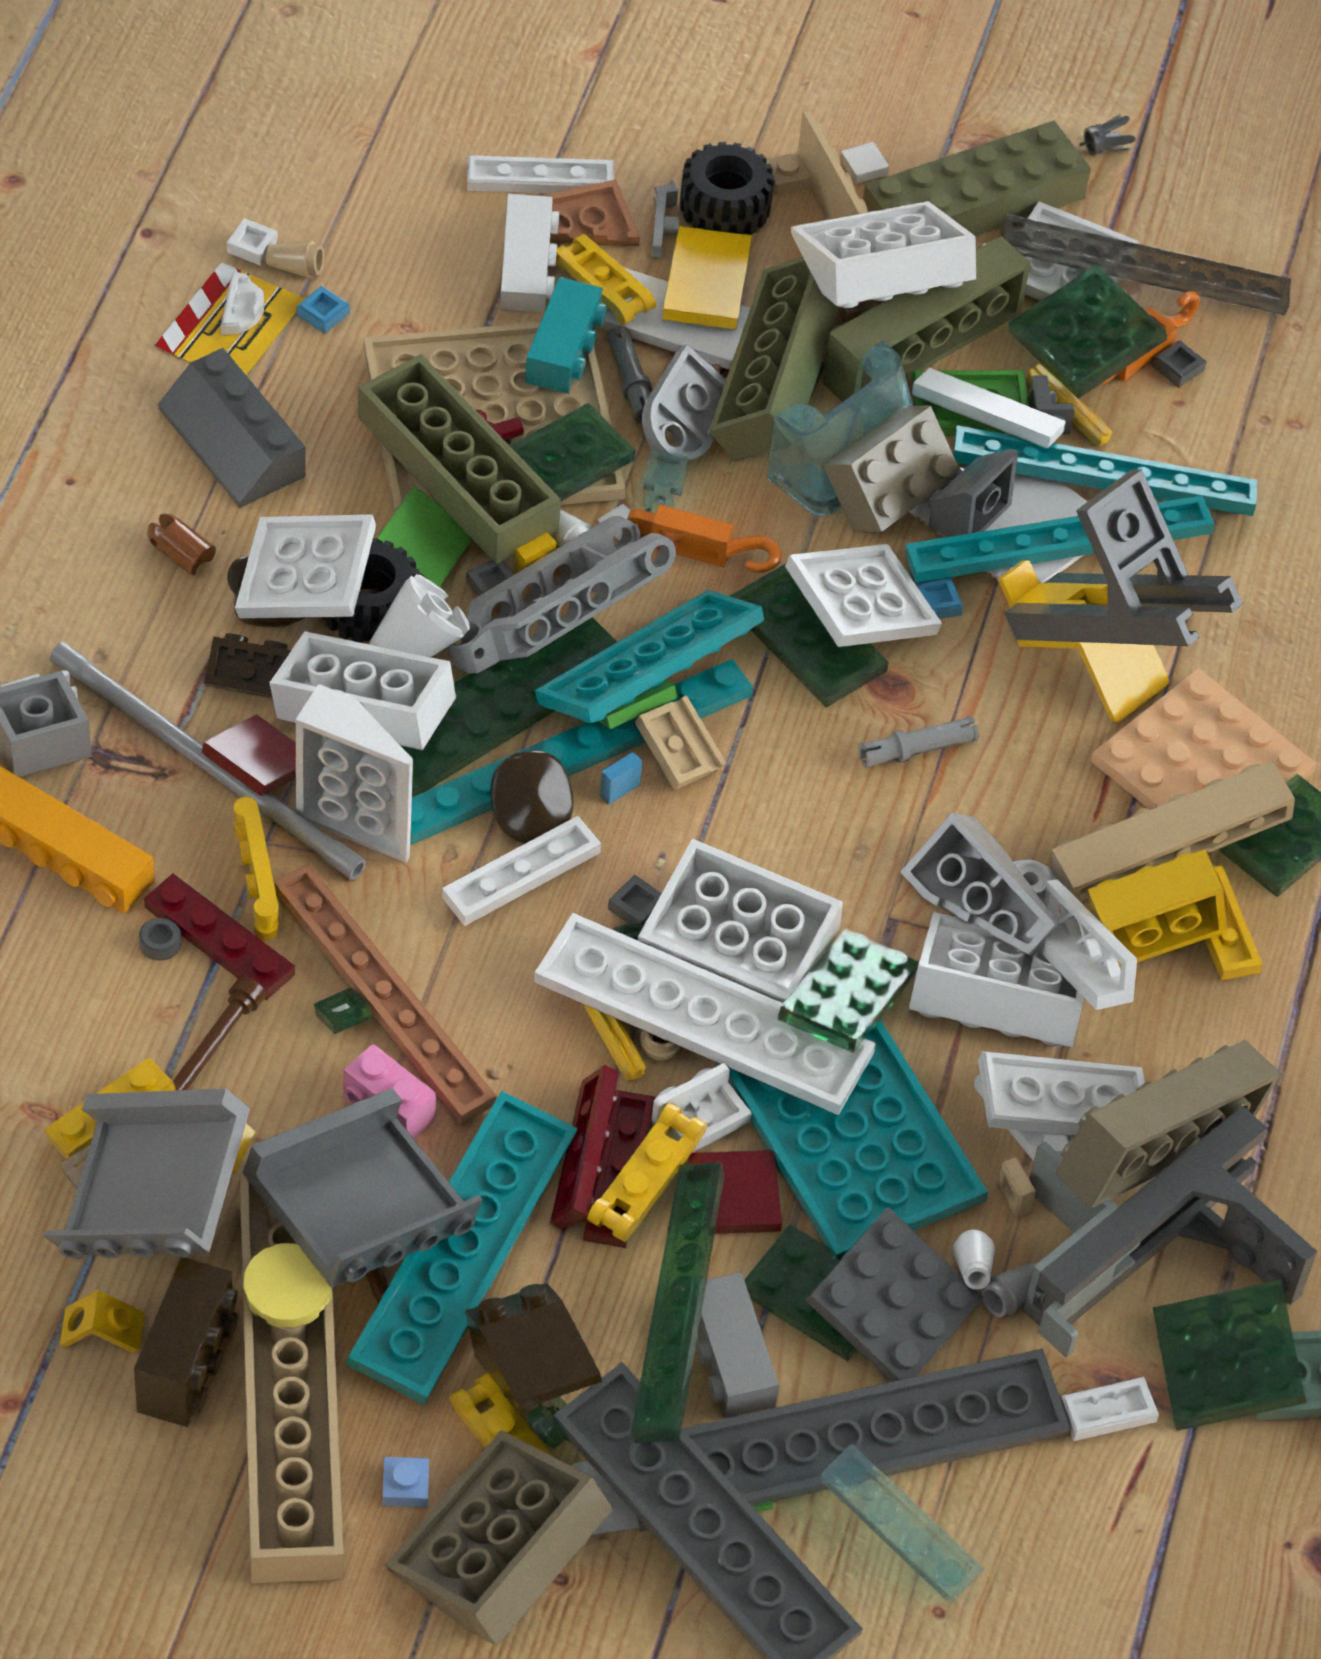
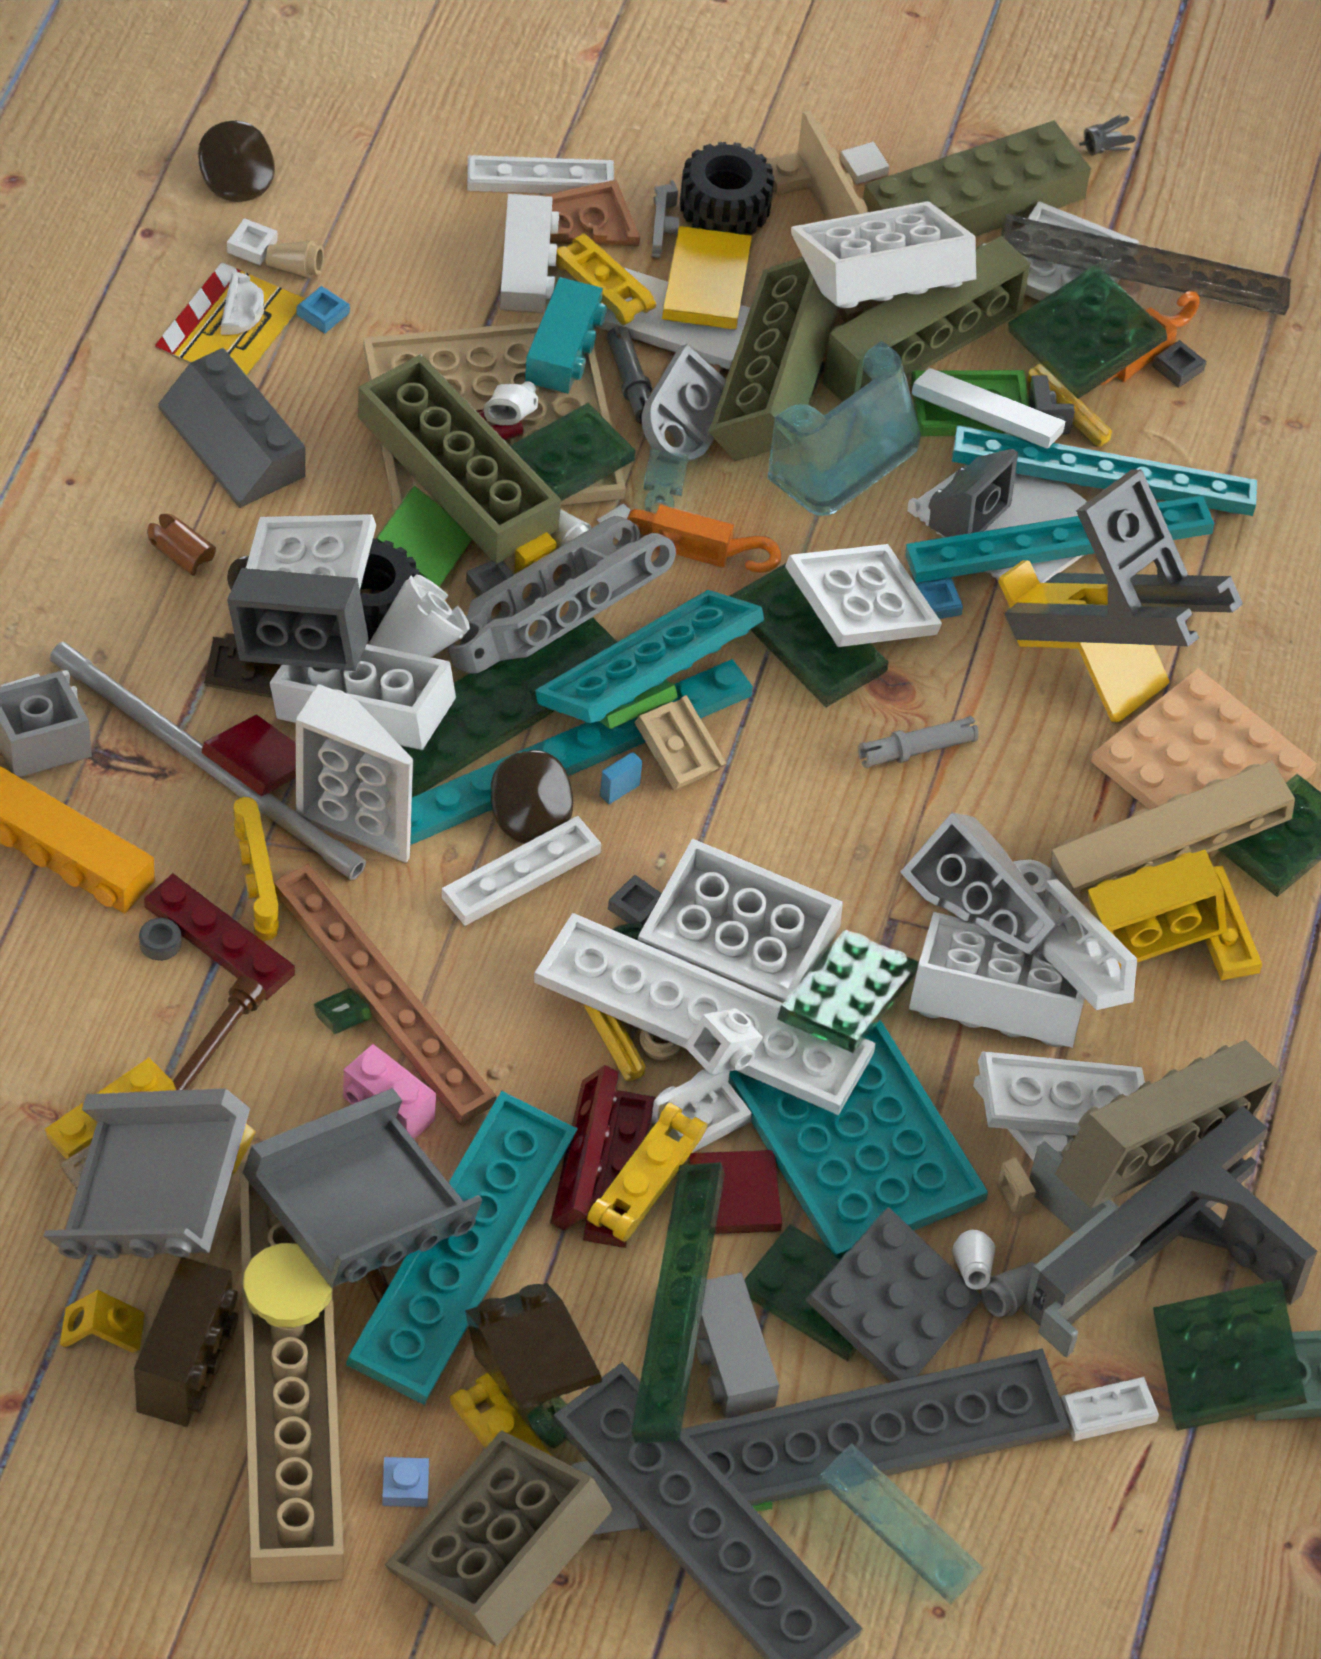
dark tan brick [823,406,959,532] -> none
none -> dark brown piece [198,120,275,202]
none -> dark grey brick [227,568,369,671]
none -> white piece [484,381,538,425]
none -> white brick [684,1009,763,1075]

